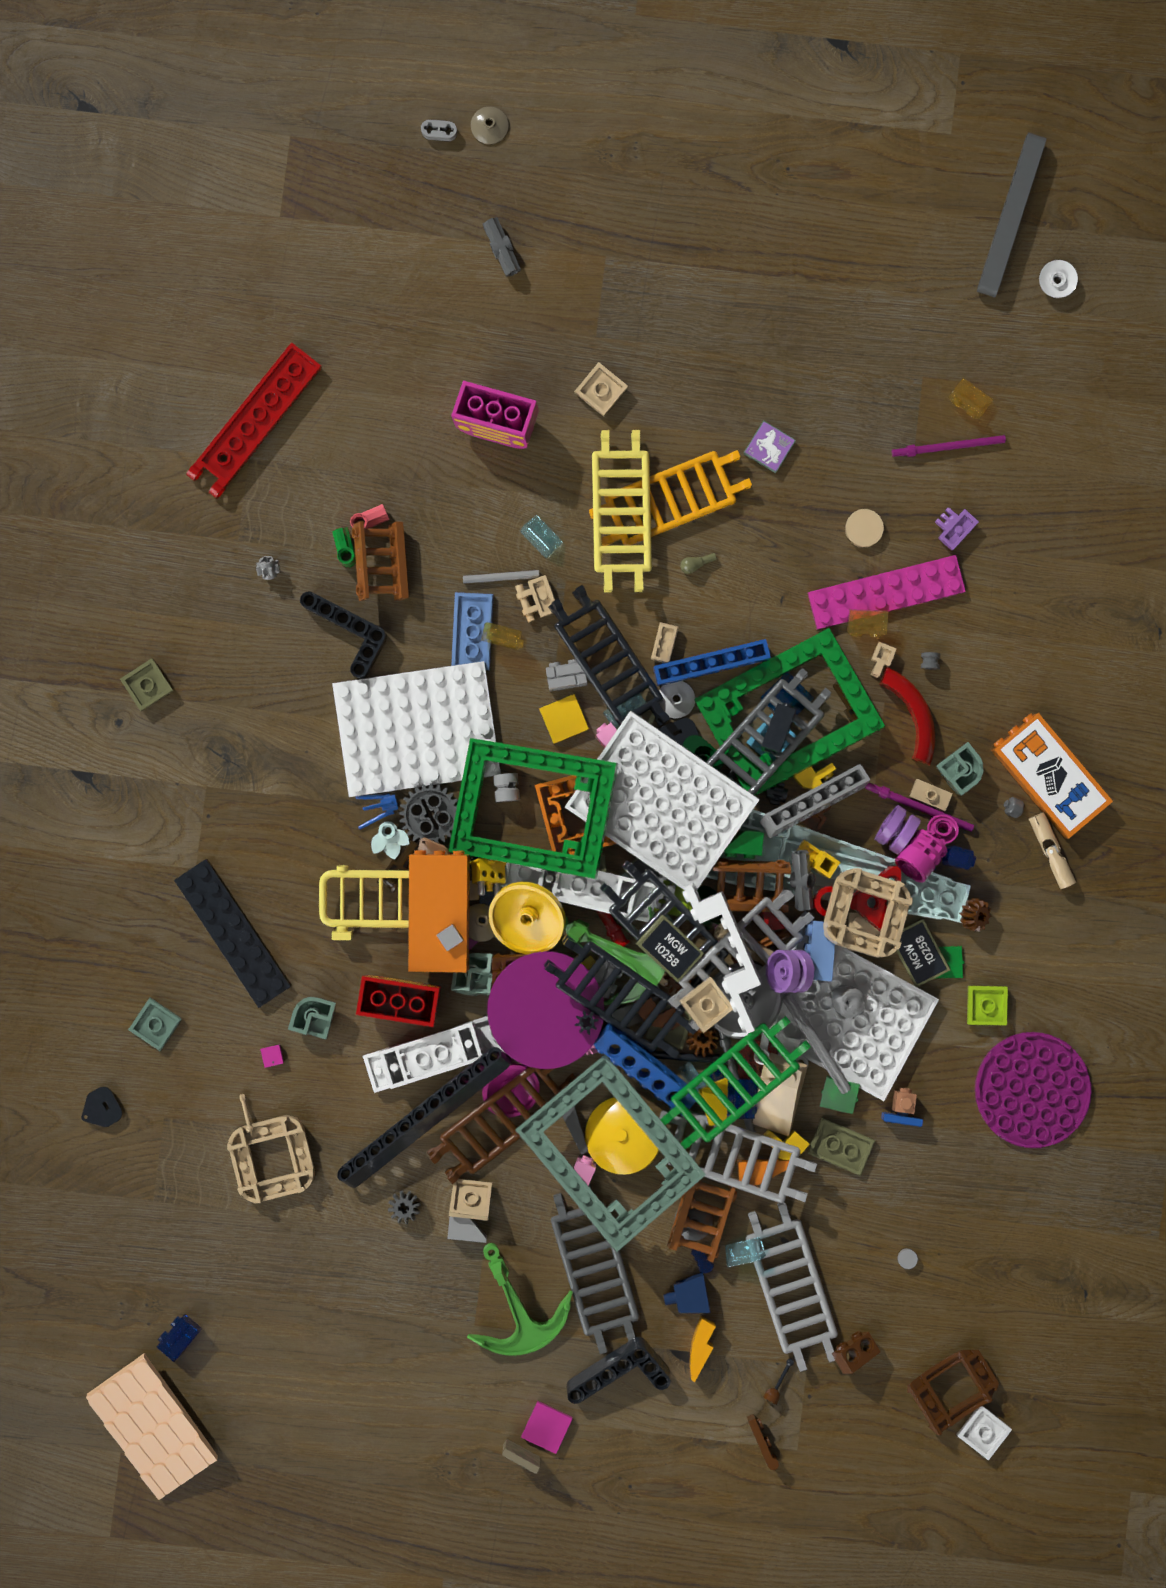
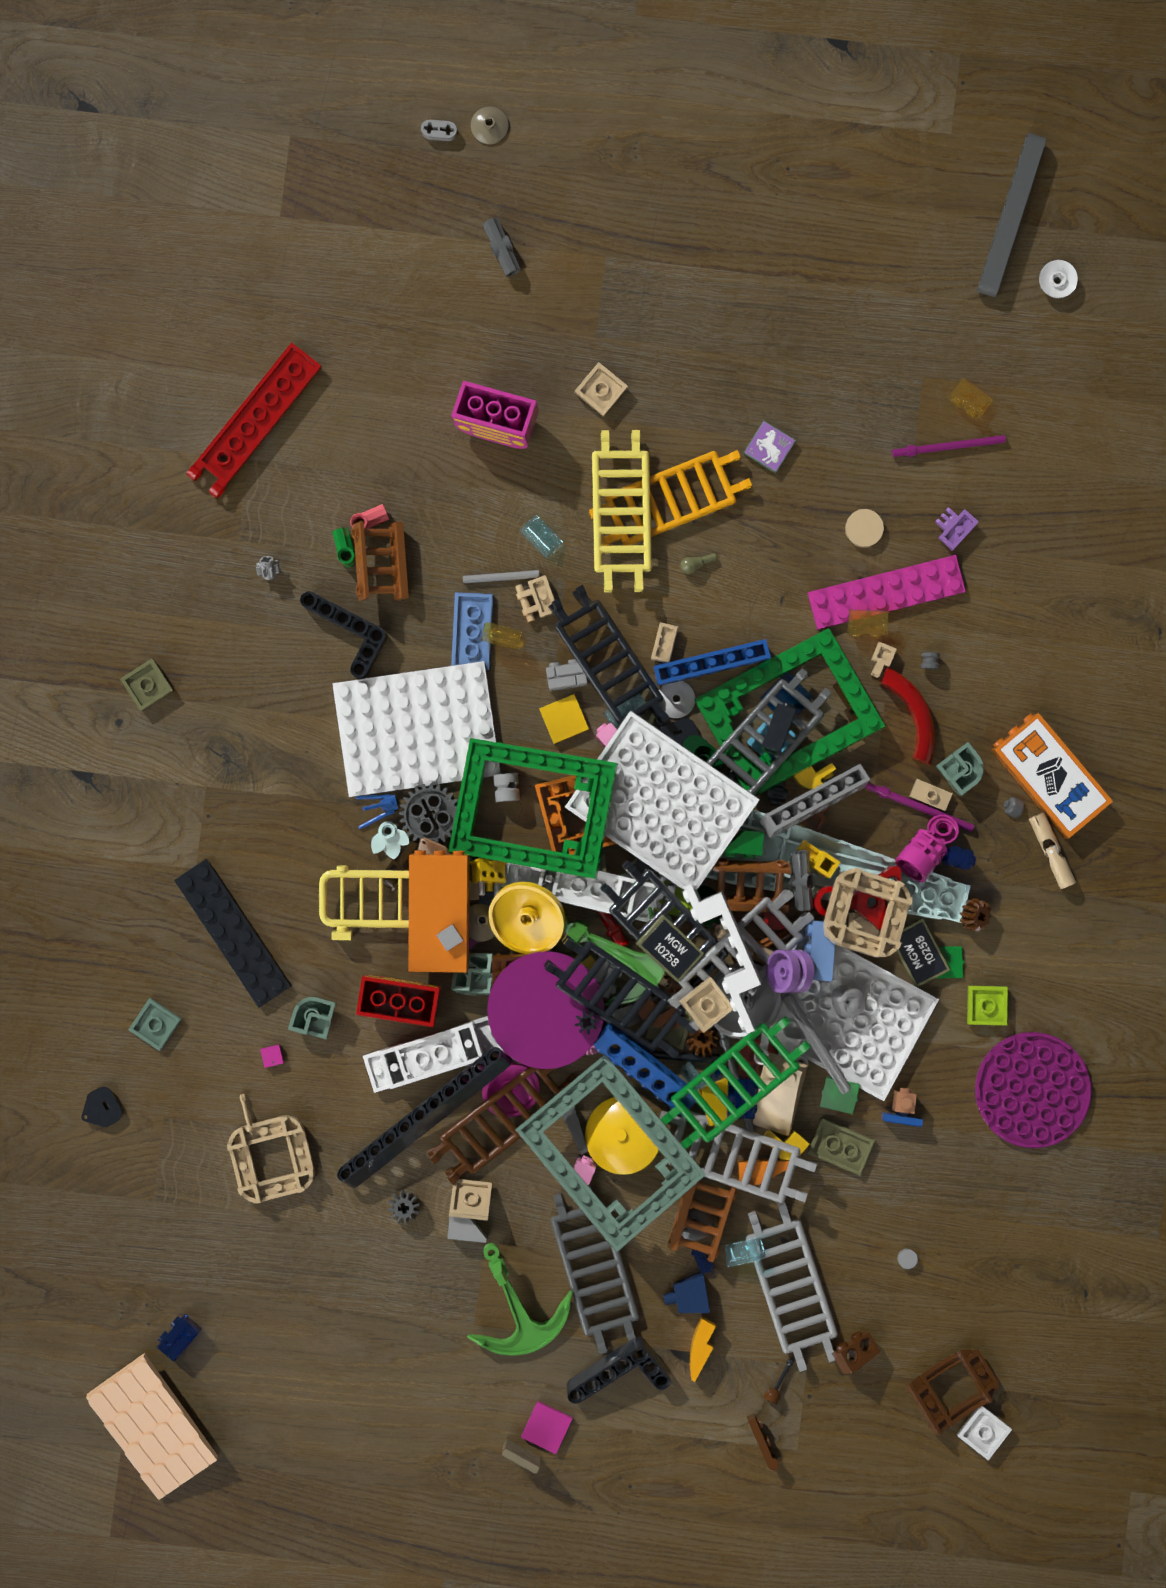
medium lavender wheel [874,805,921,855] -> none

